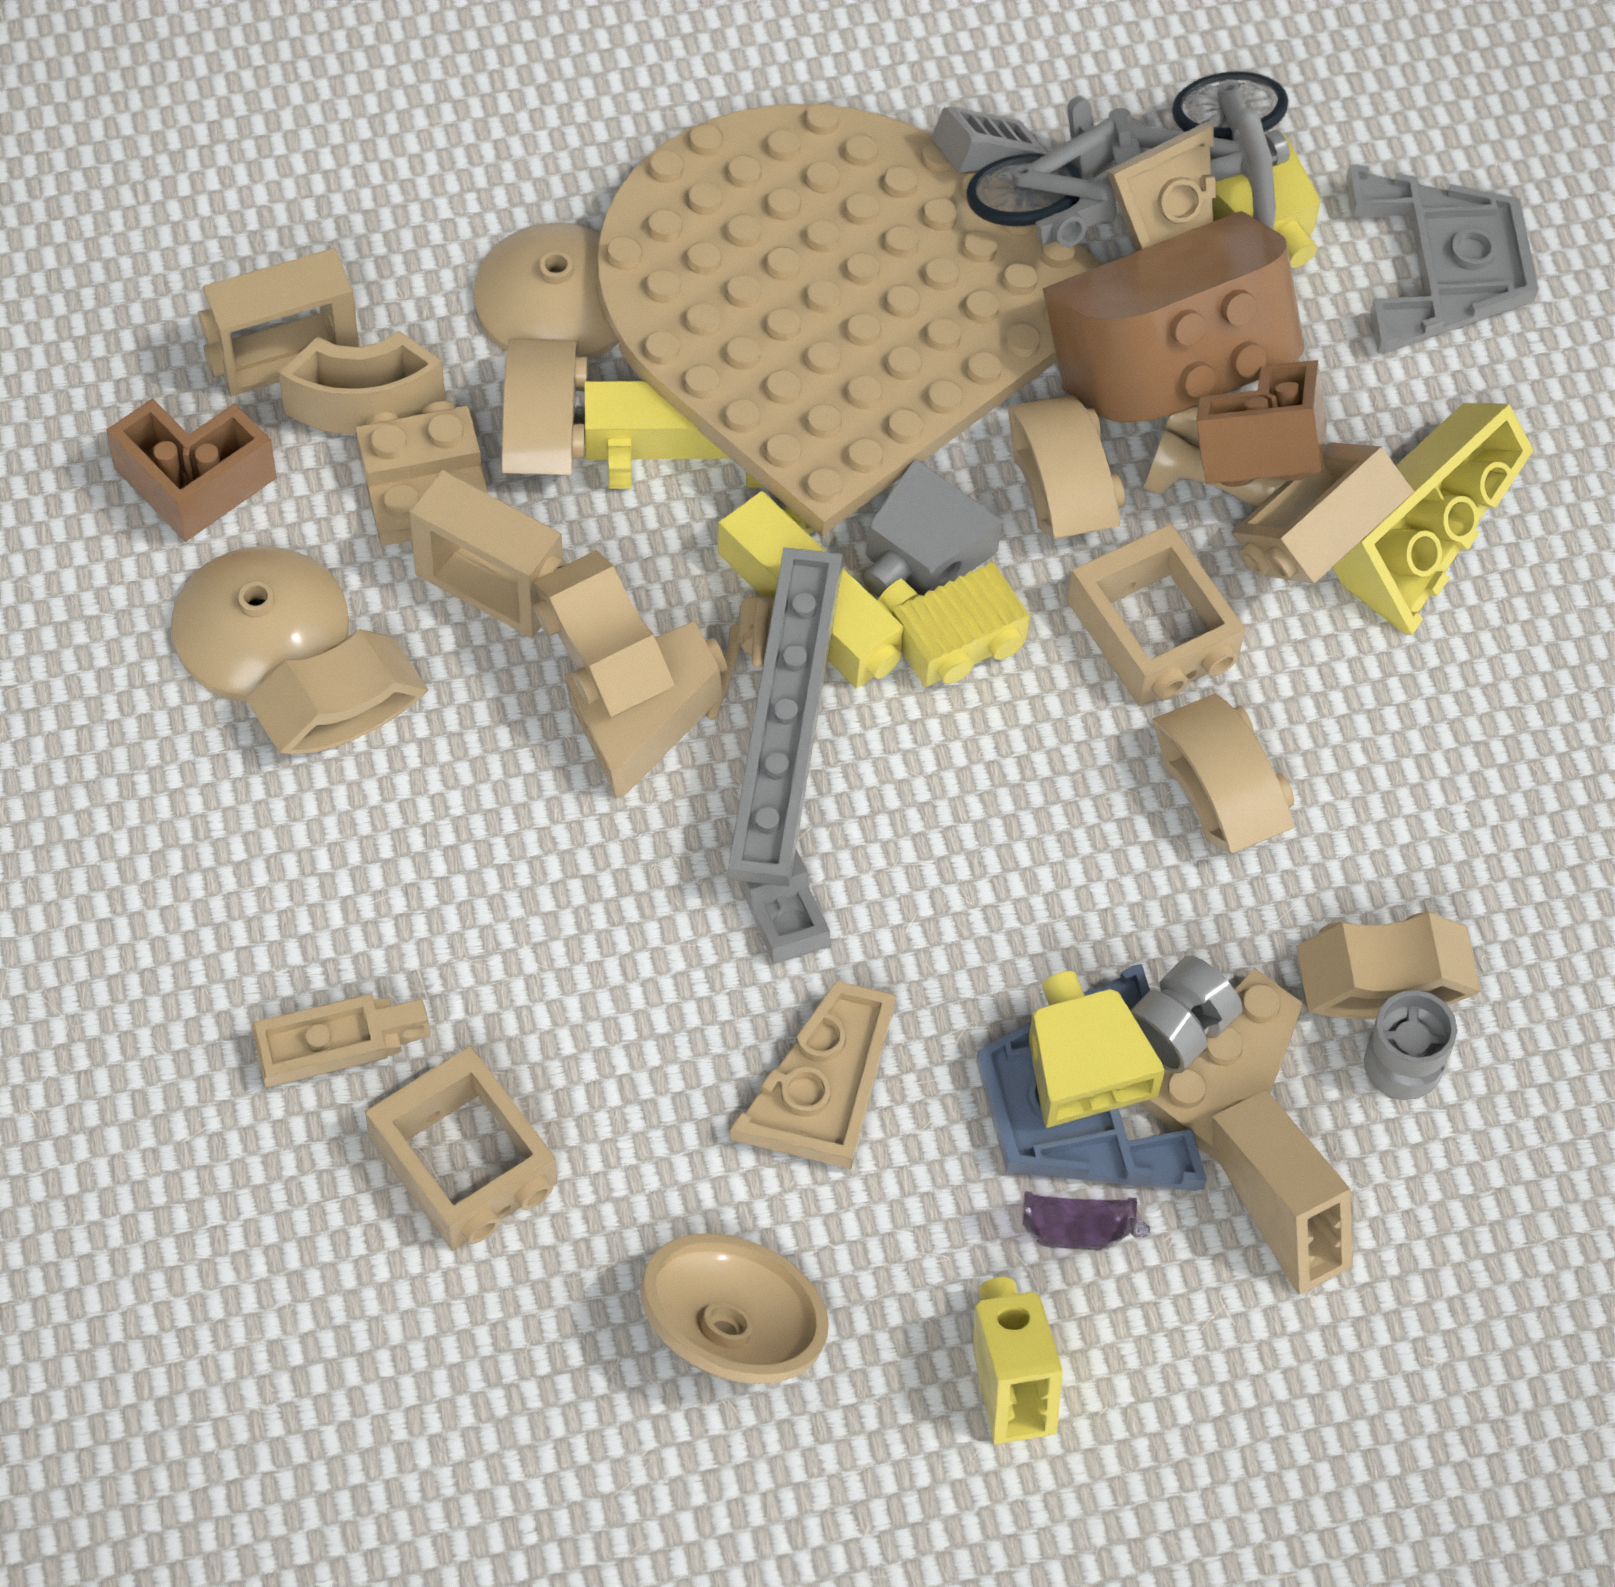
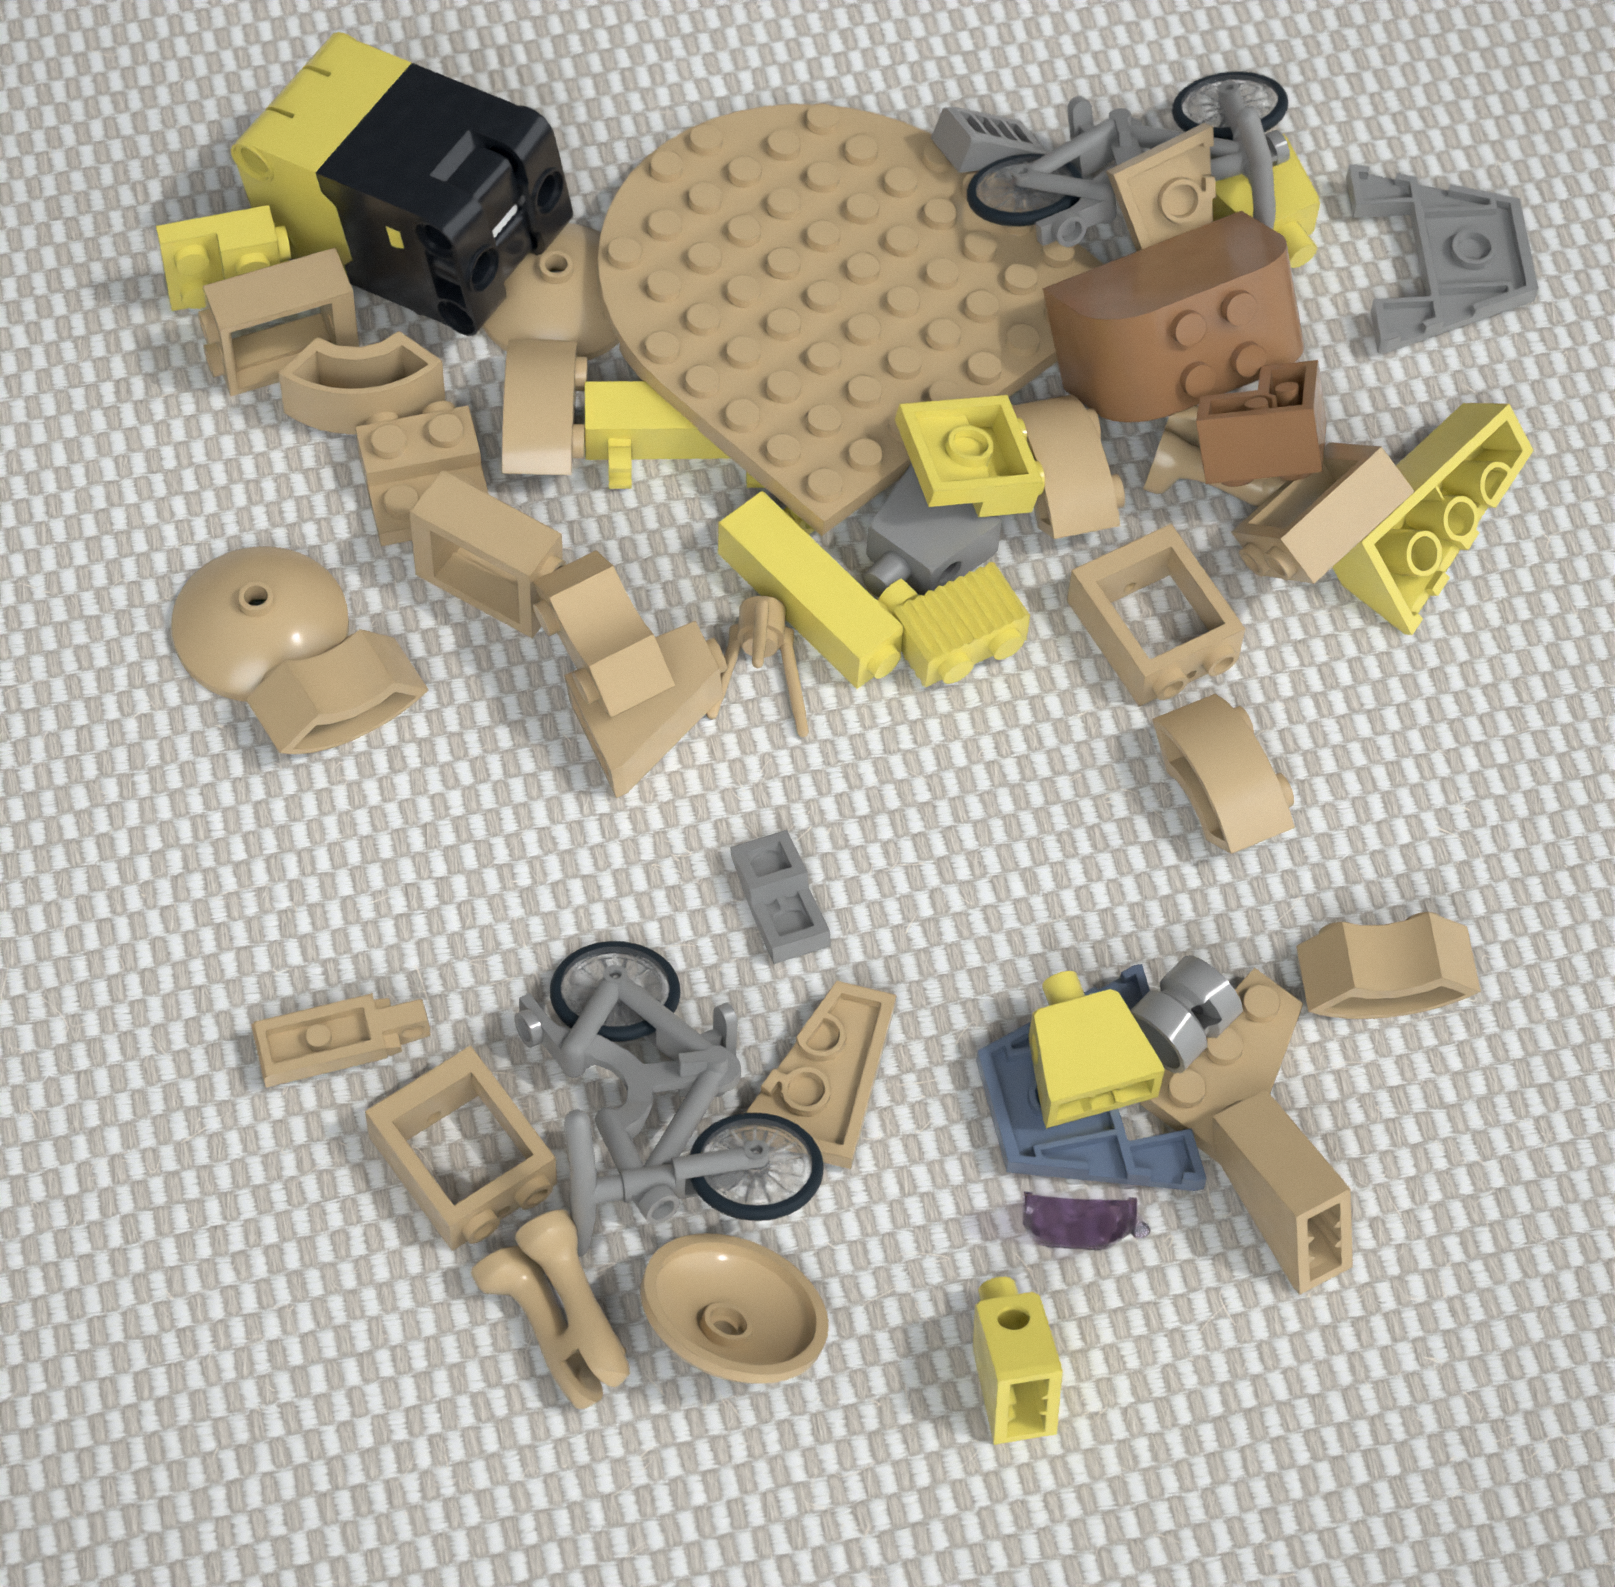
medium nougat brick [106,398,277,542] -> none
light grey plate [728,547,843,887] -> none
light grey wheel [1363,990,1458,1100] -> none
none -> light yellow plate [156,205,292,311]
none -> black piece [230,32,573,336]
none -> tan piece [470,1209,630,1409]
none -> light grey piece [514,941,824,1257]
none -> light yellow plate [895,395,1045,517]

